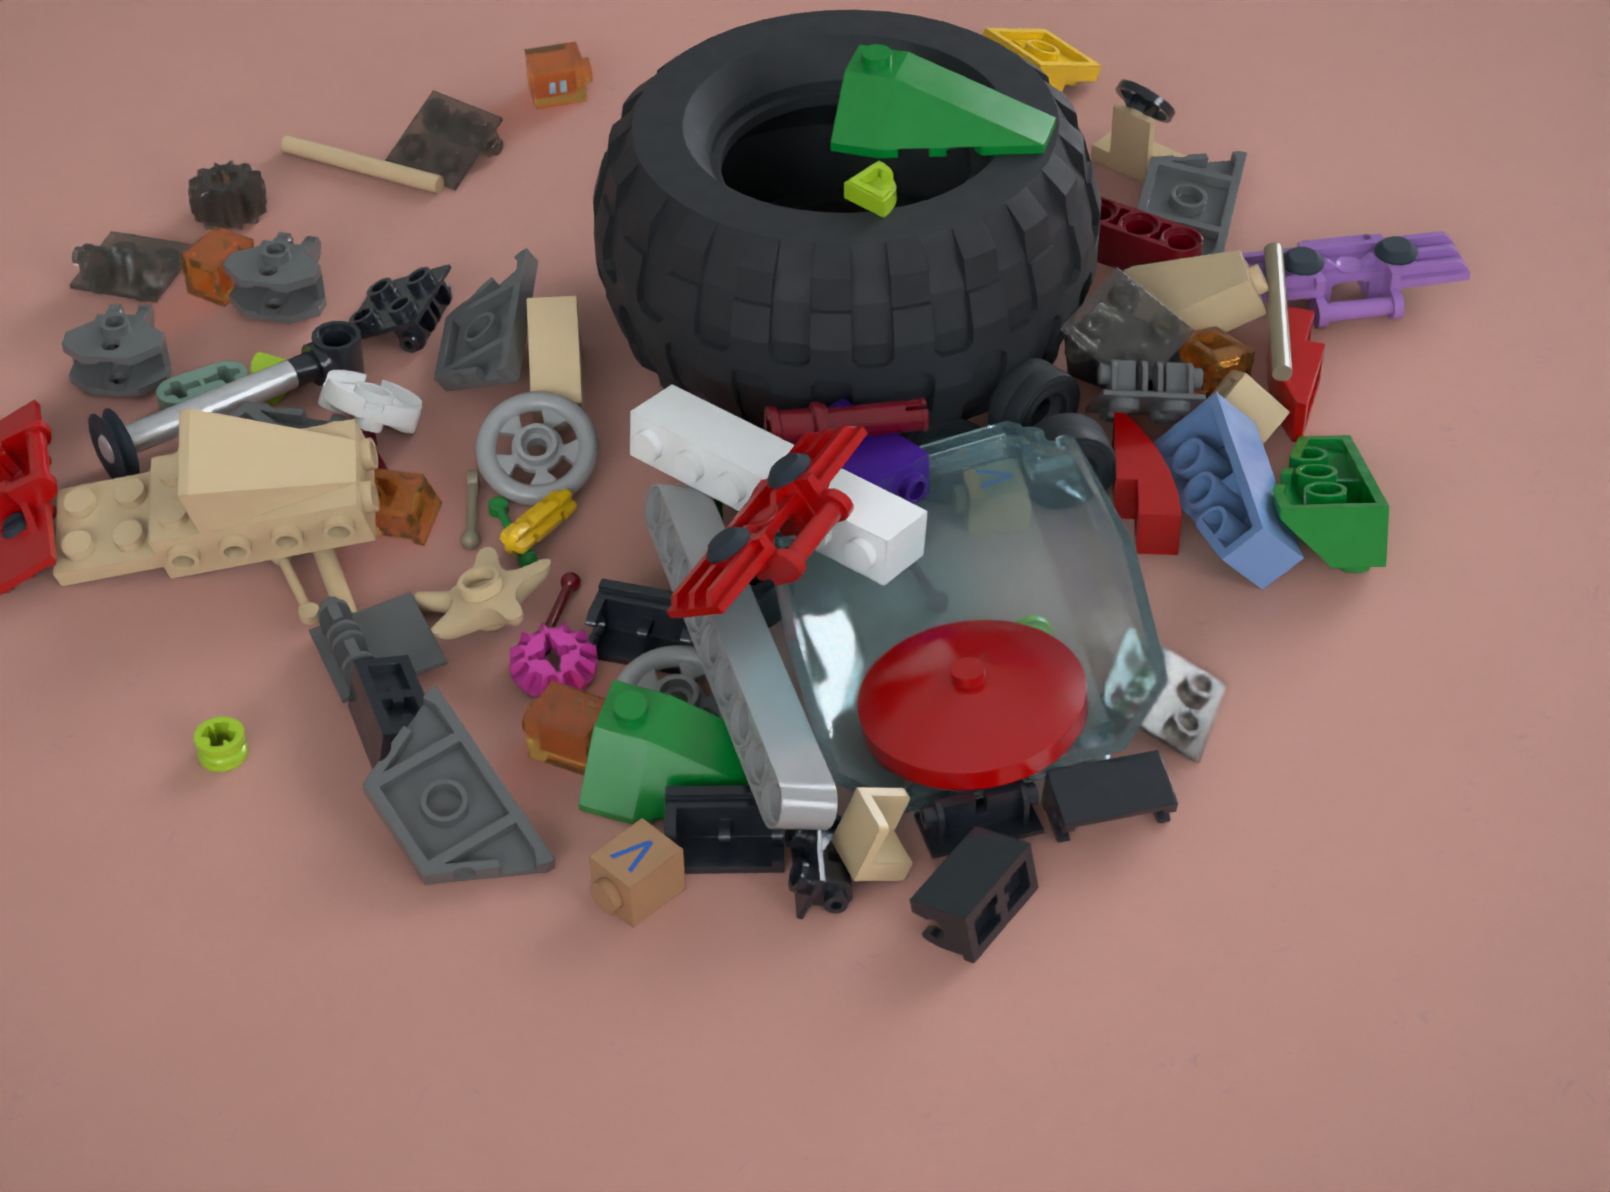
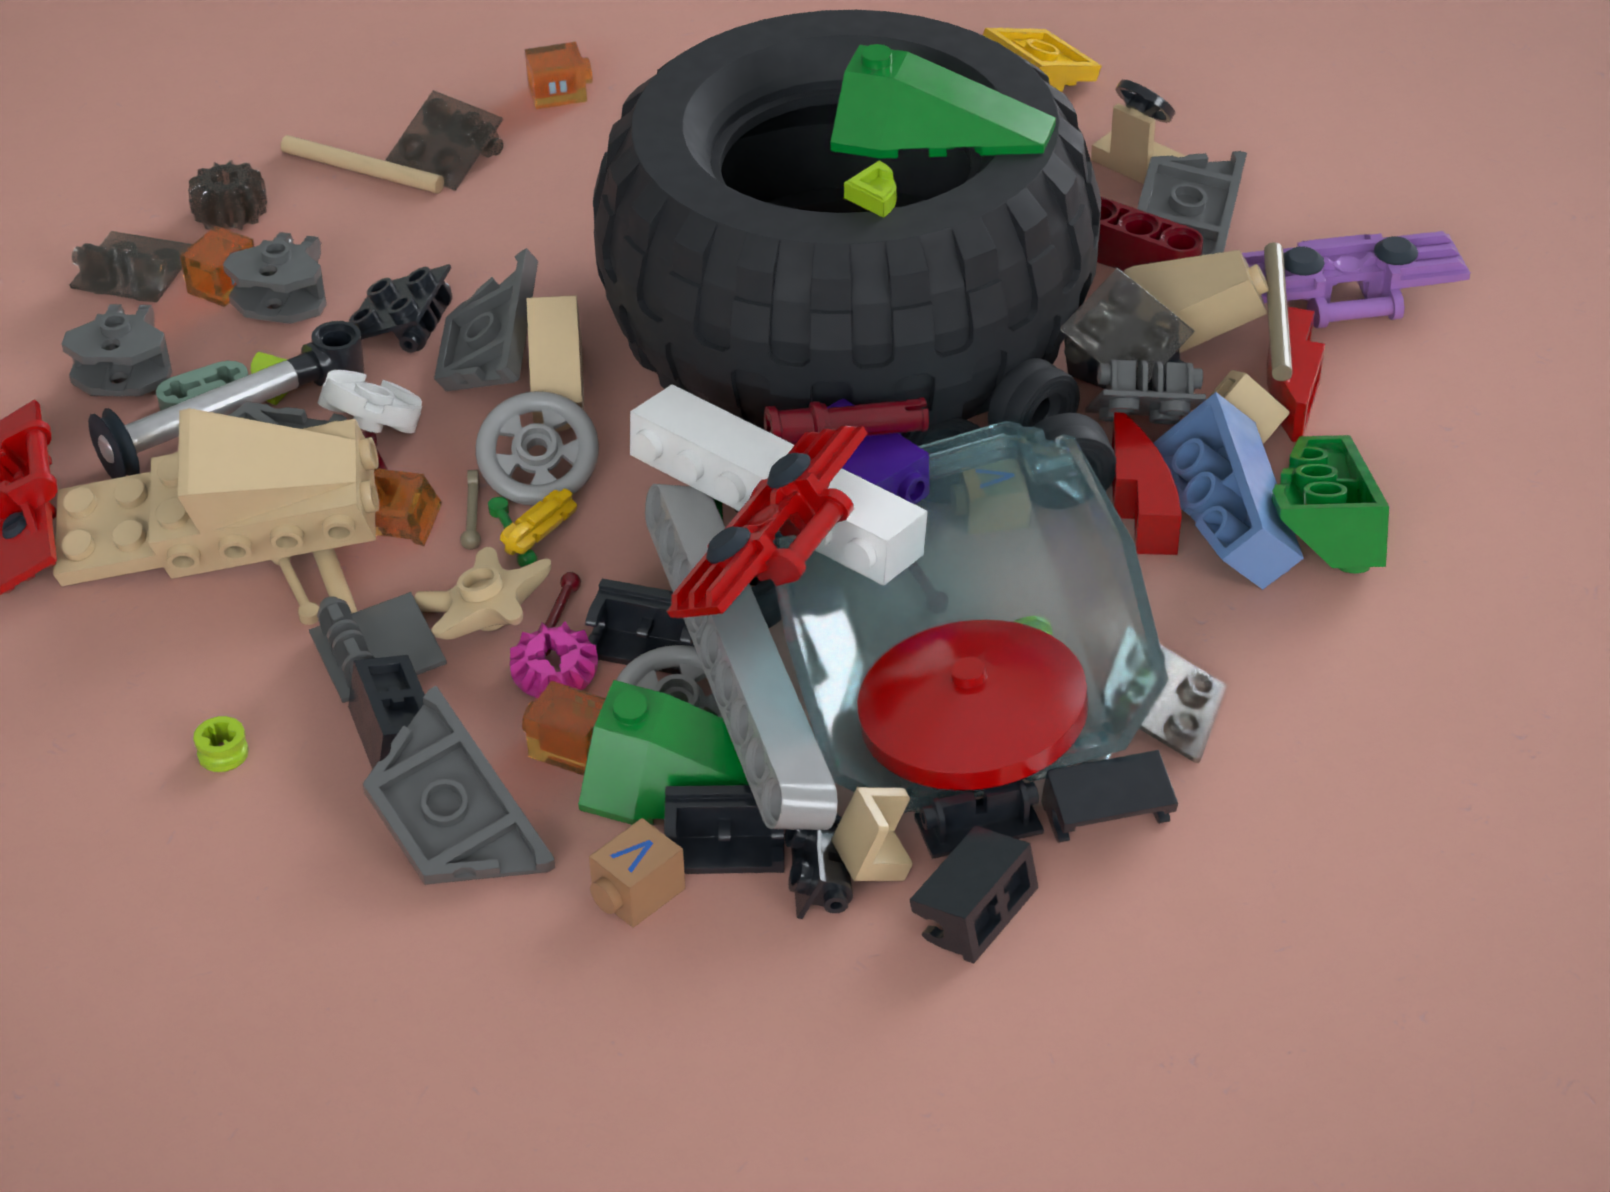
clear orange brick [1178,326,1255,399] -> none

